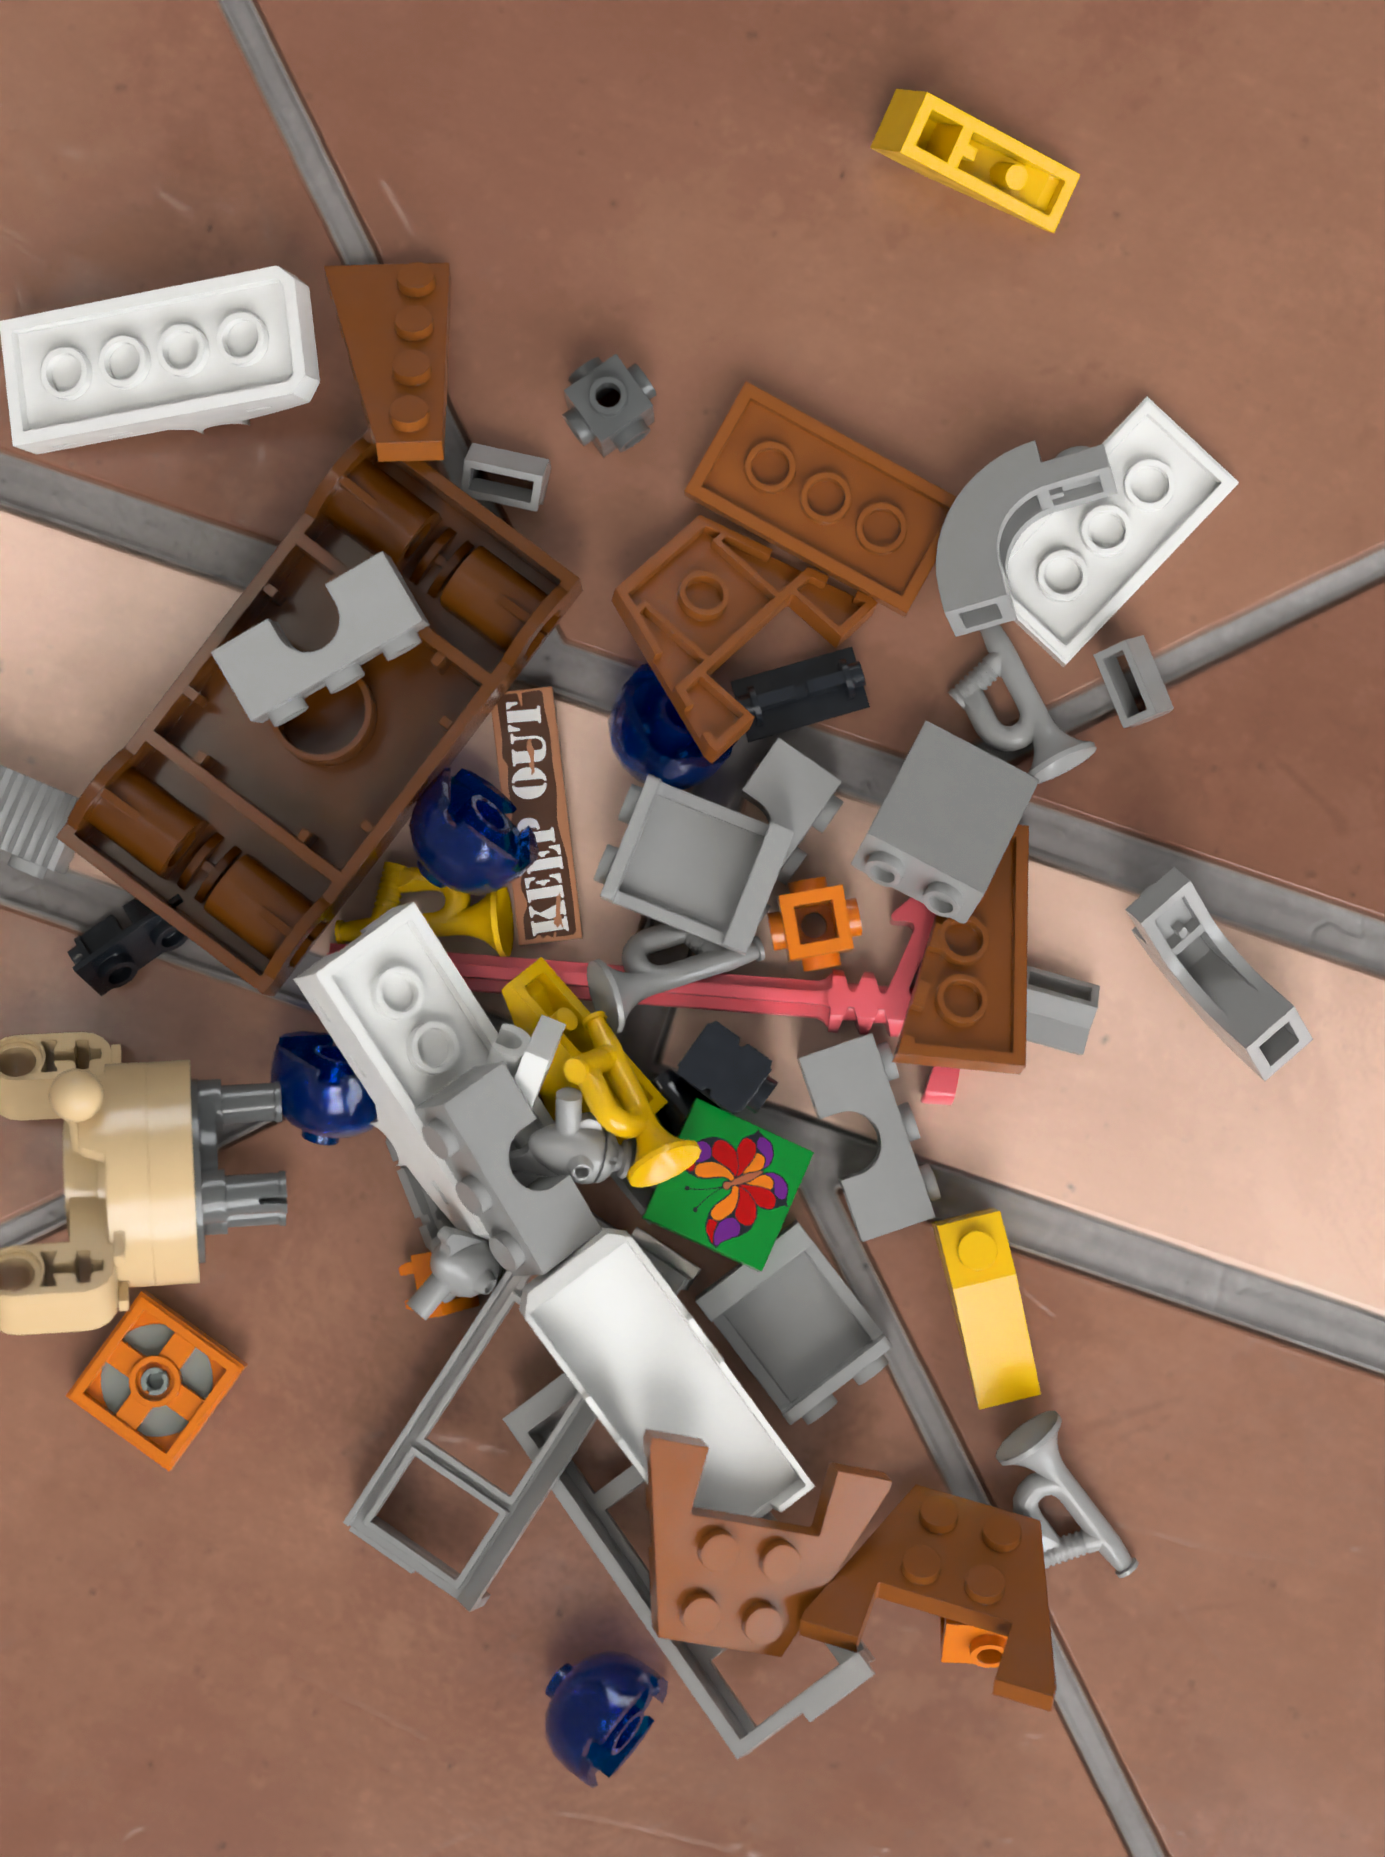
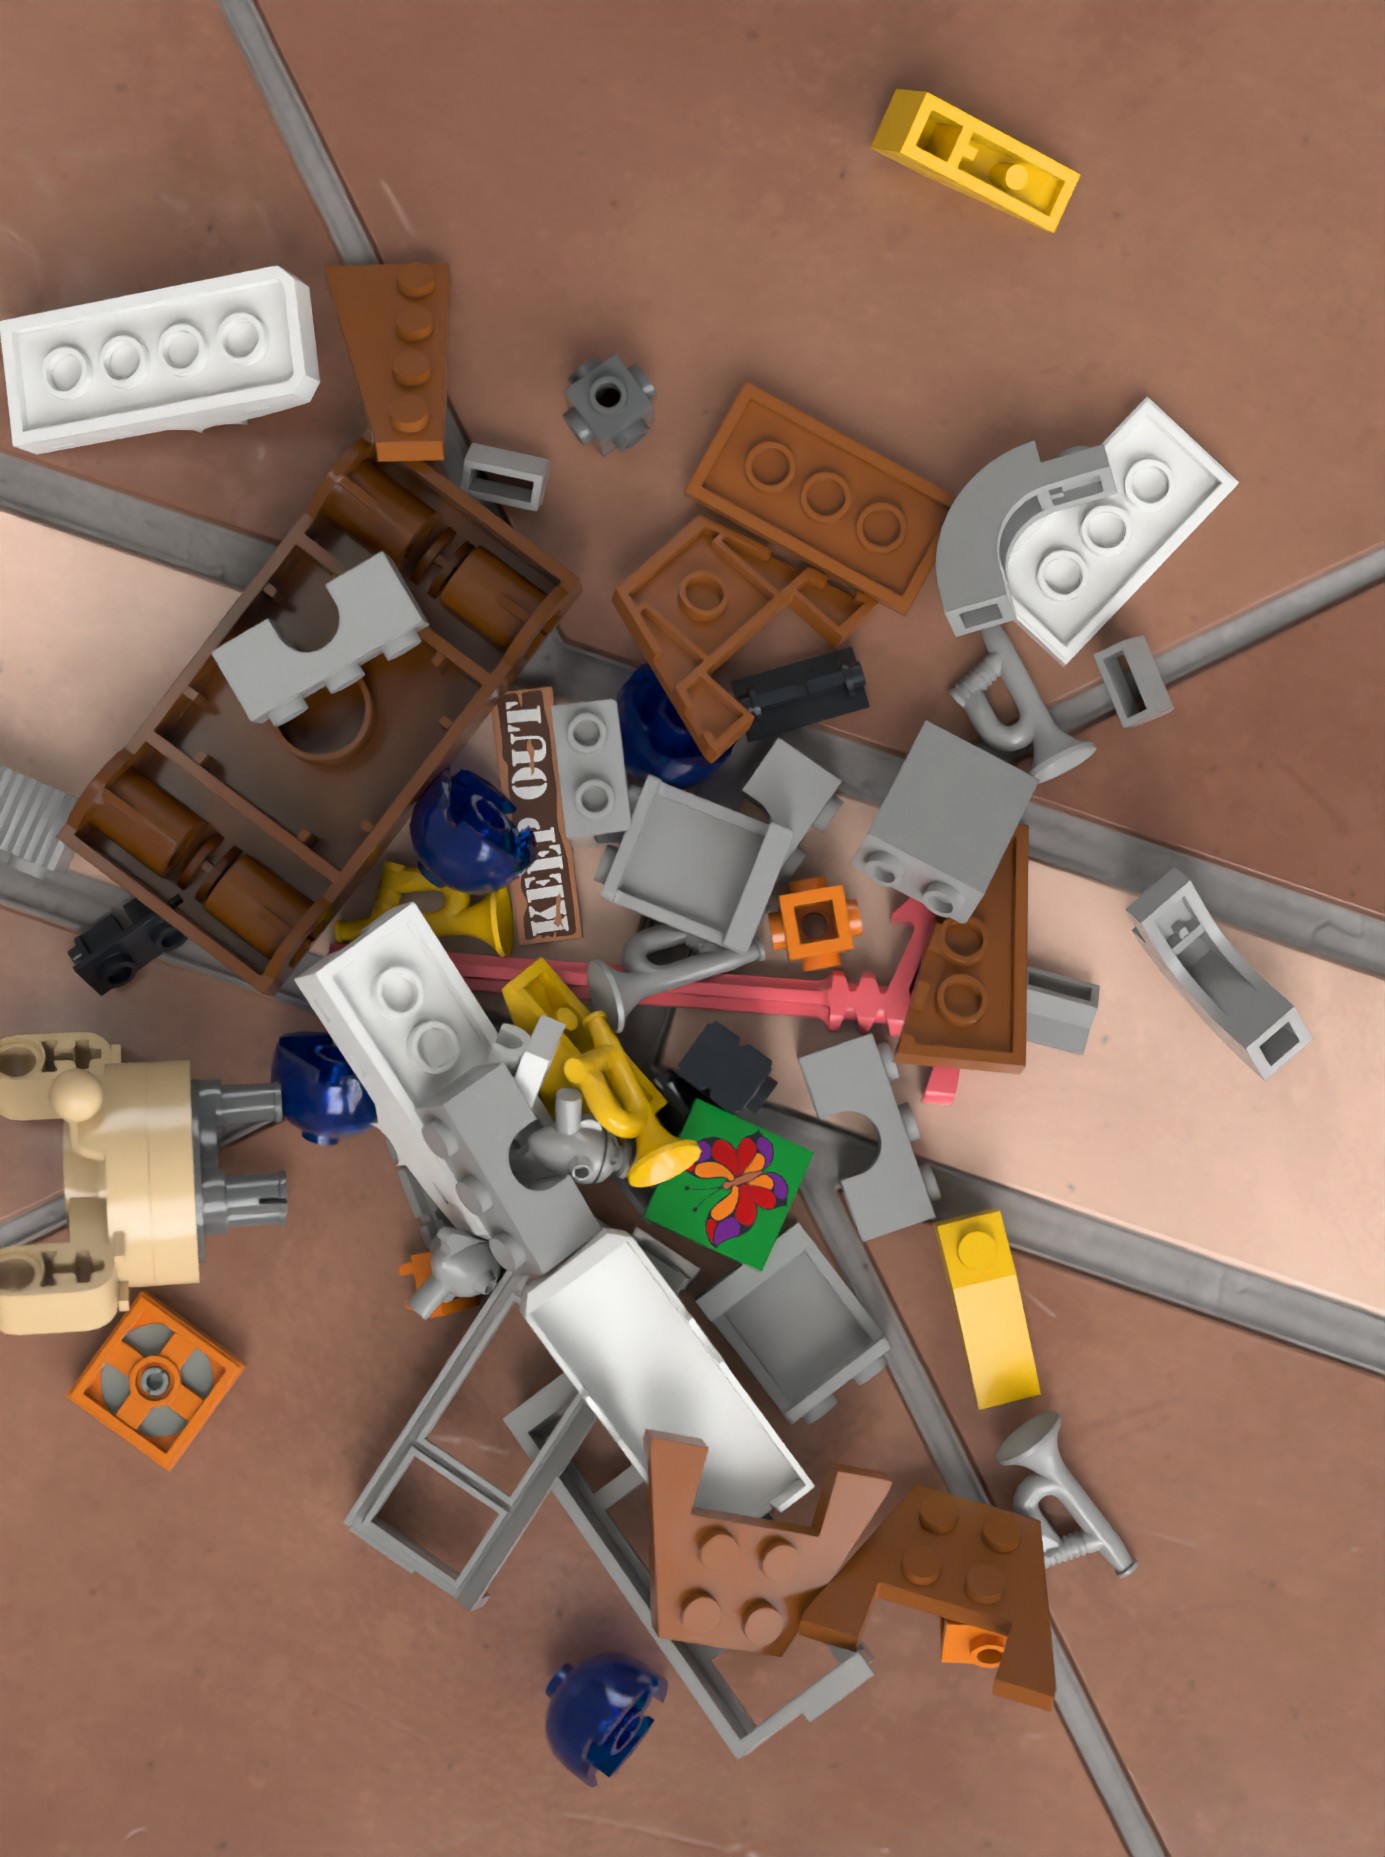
none -> light grey panel [551,699,632,849]

